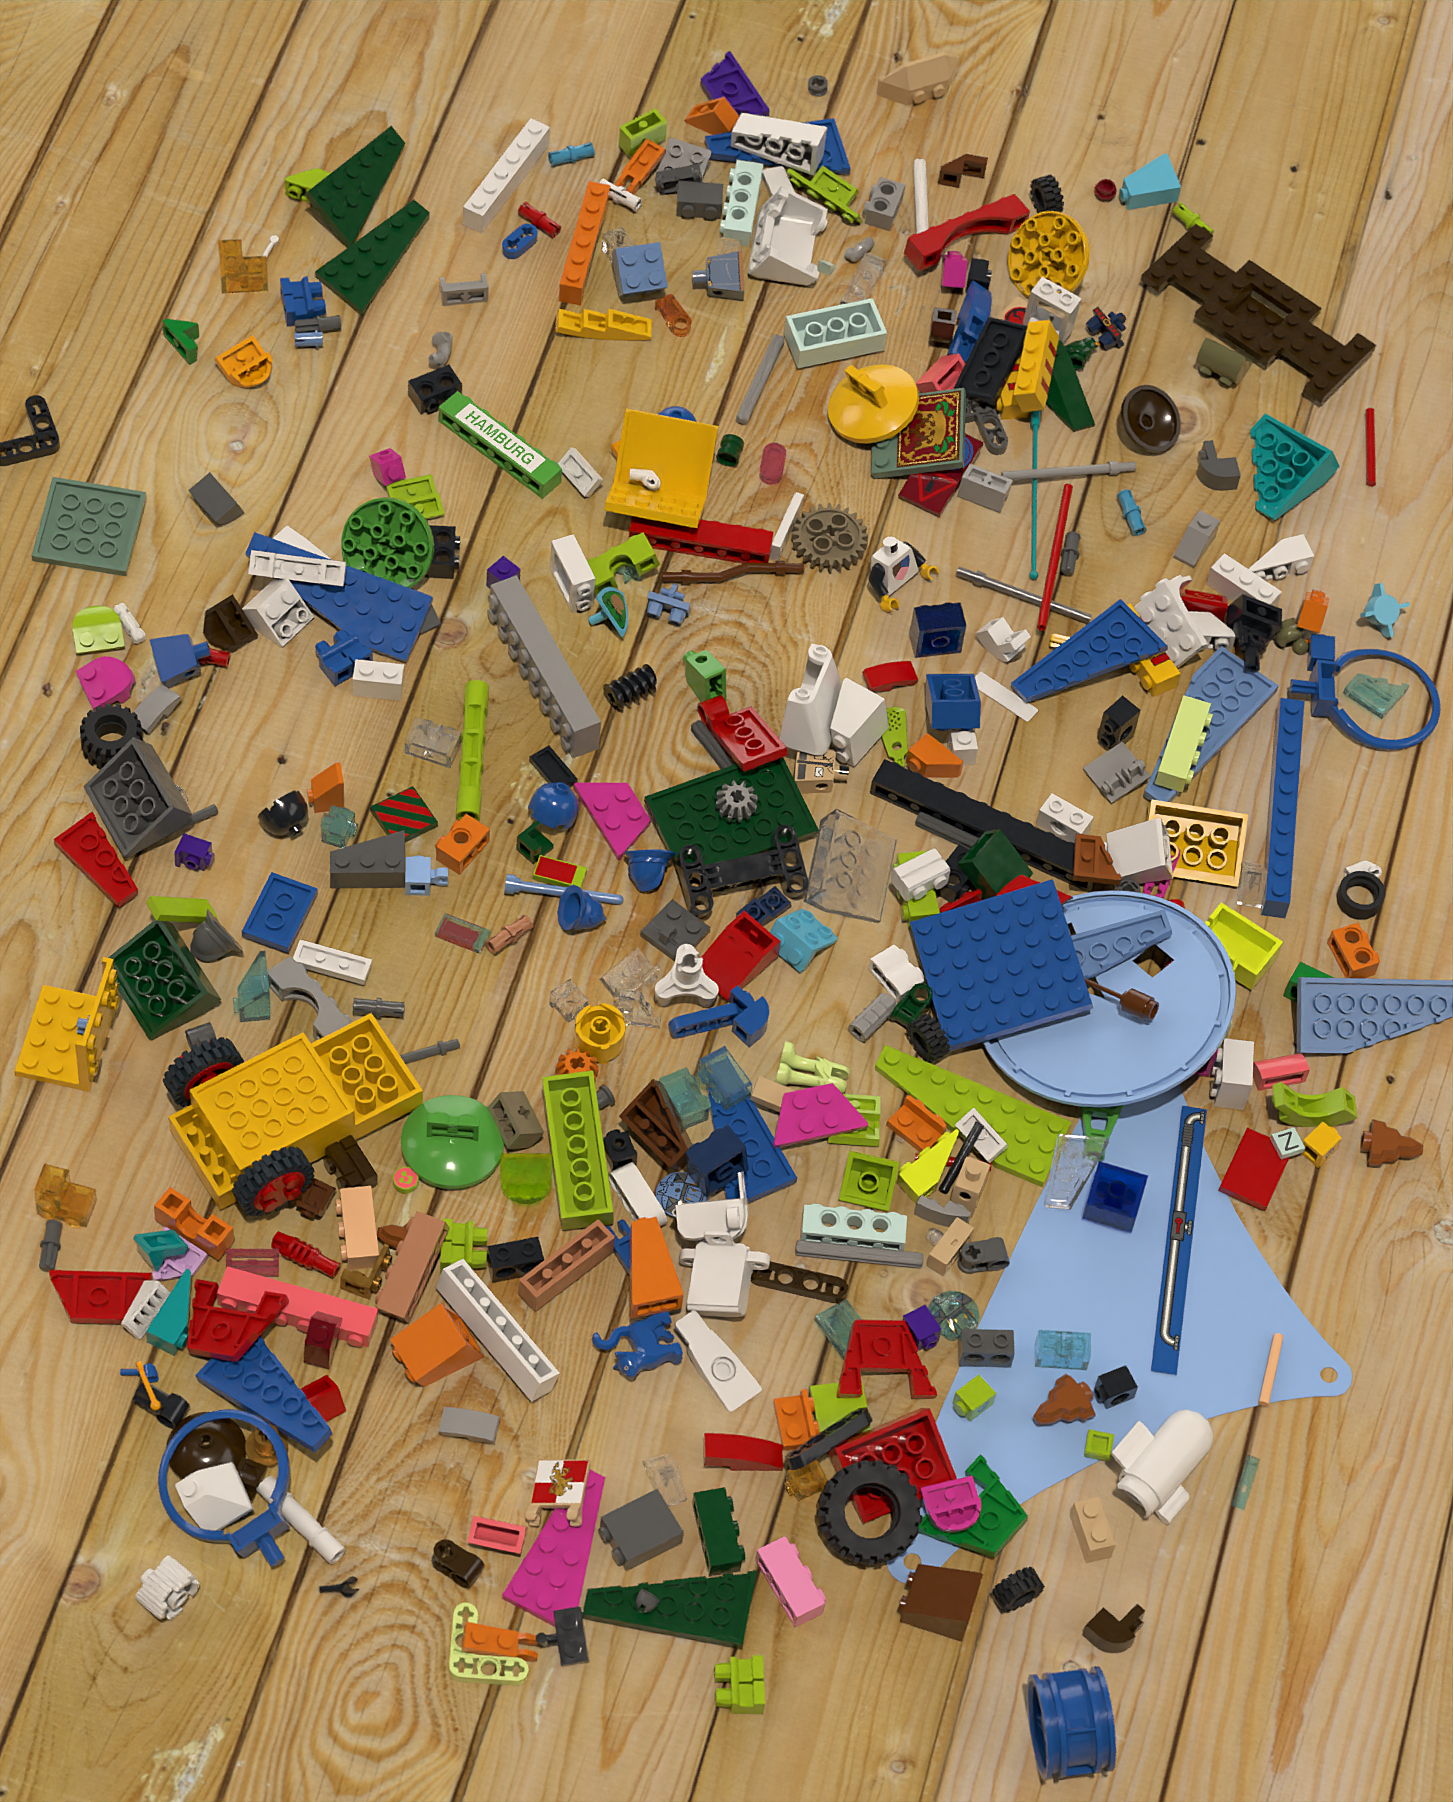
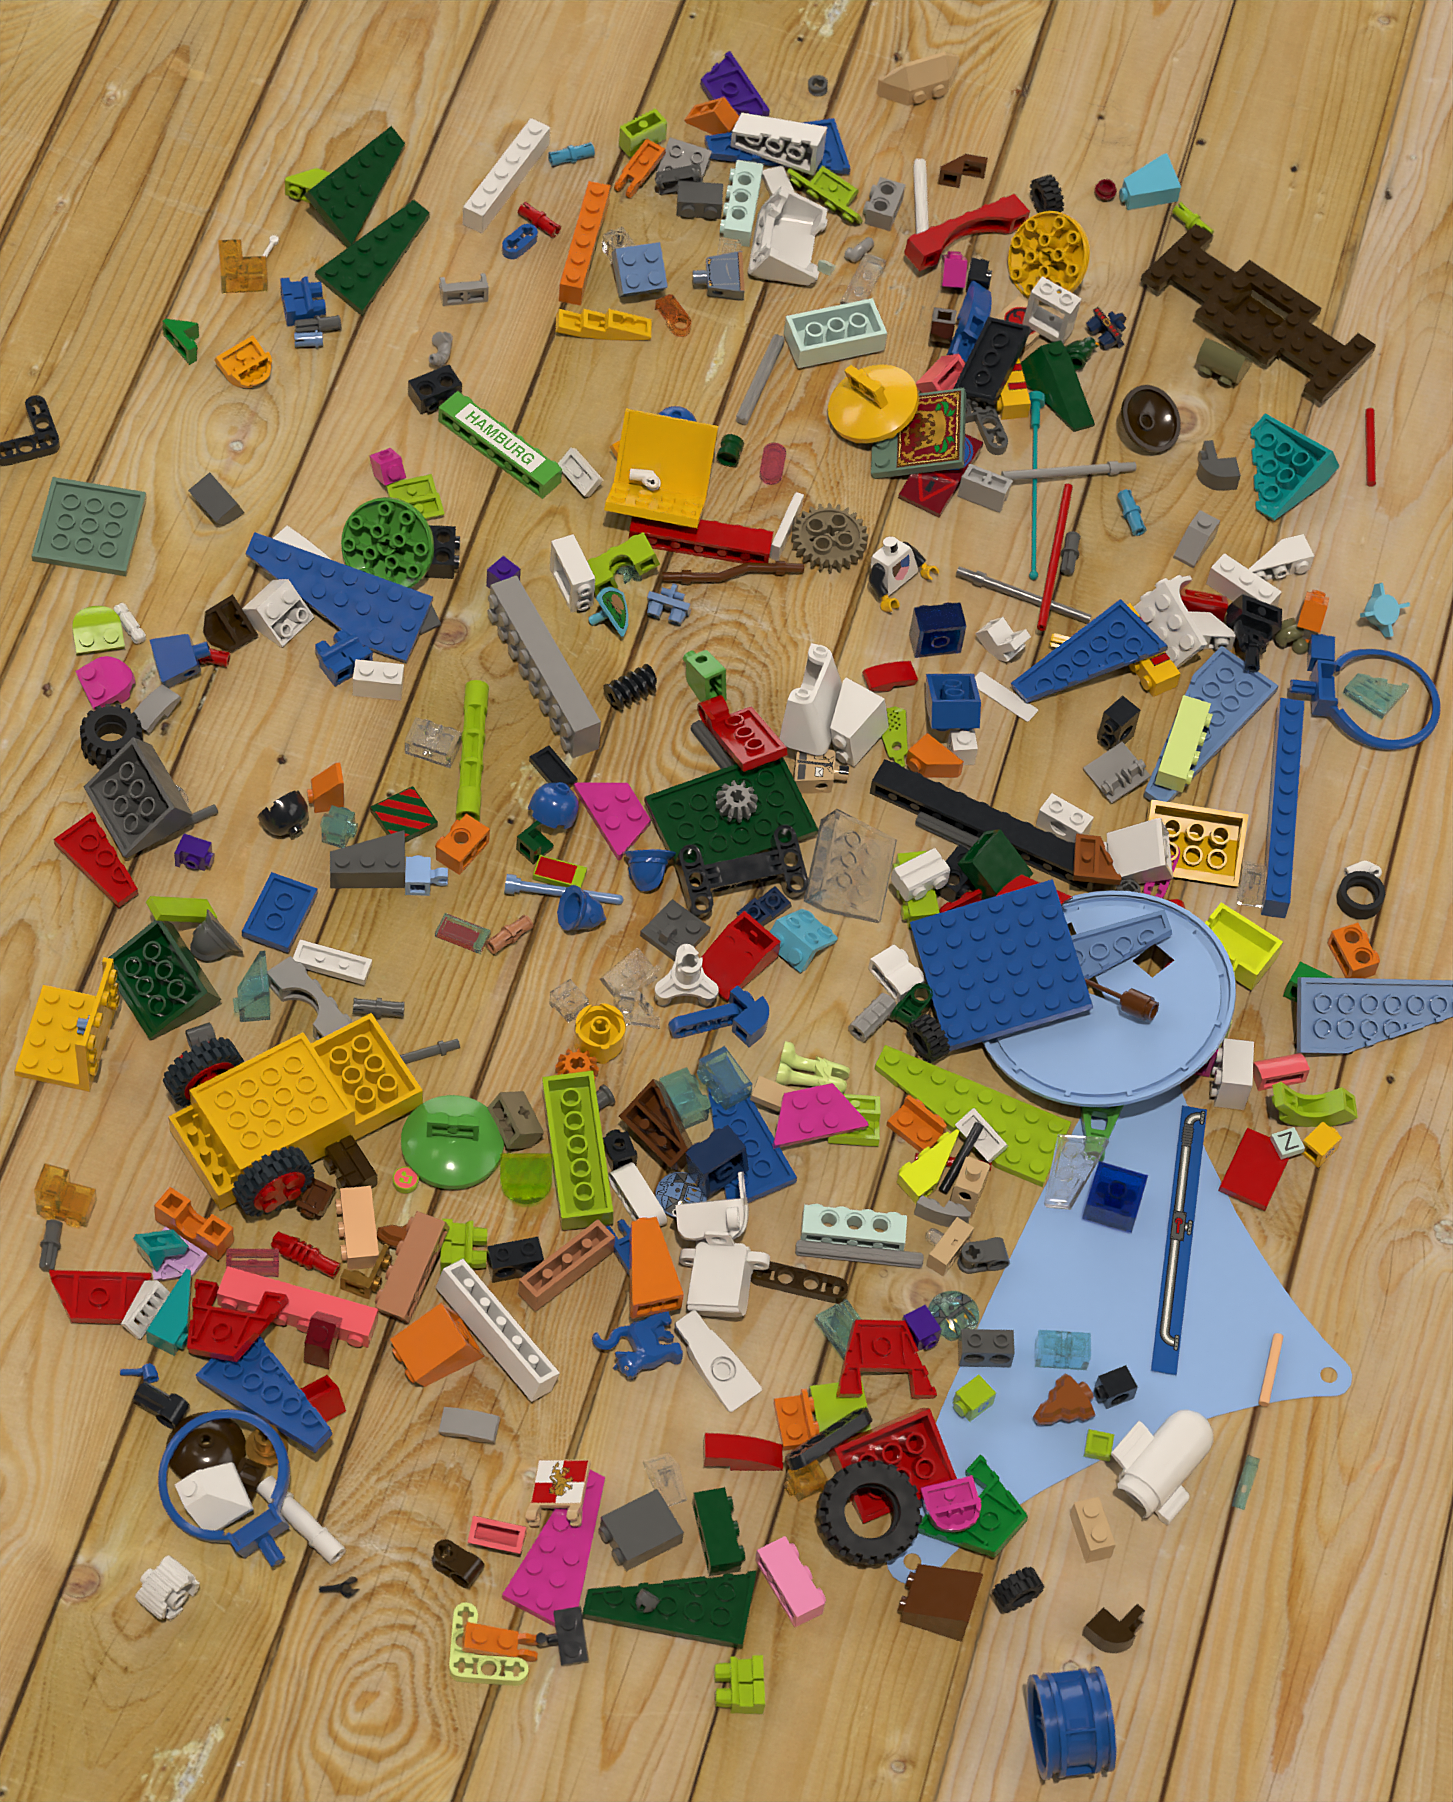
light orange hinge [135,1361,161,1411] -> none
white slope [248,550,347,586] -> none
white pin [599,179,642,211] -> none
lime slope [839,1151,900,1211] -> none
yellow brick [1014,320,1059,412] -> none
dark orange rock [1360,1119,1423,1166] -> none

